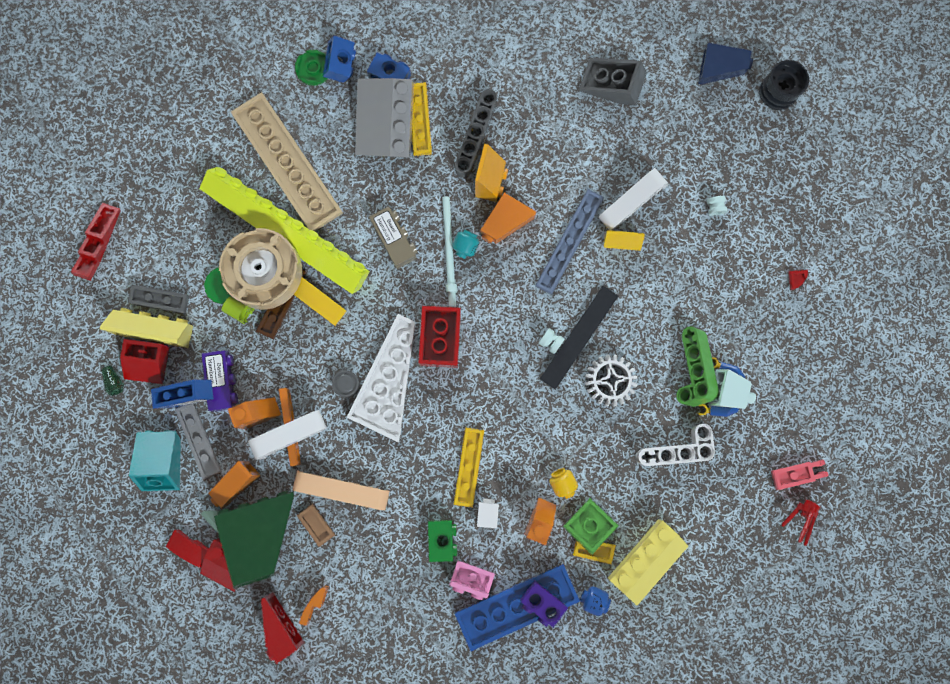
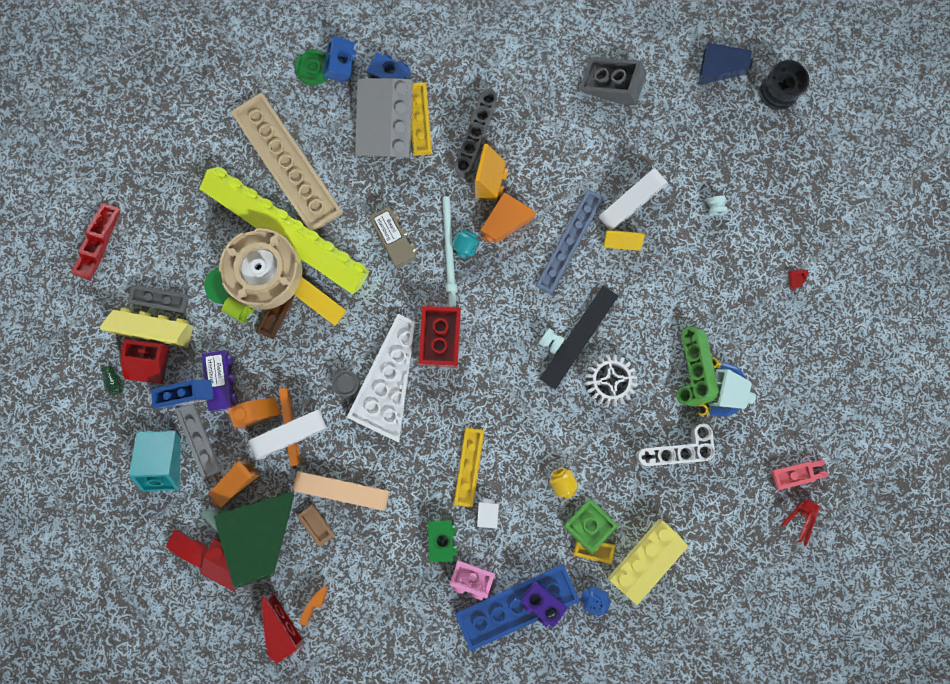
orange slope [524,497,557,545] -> none

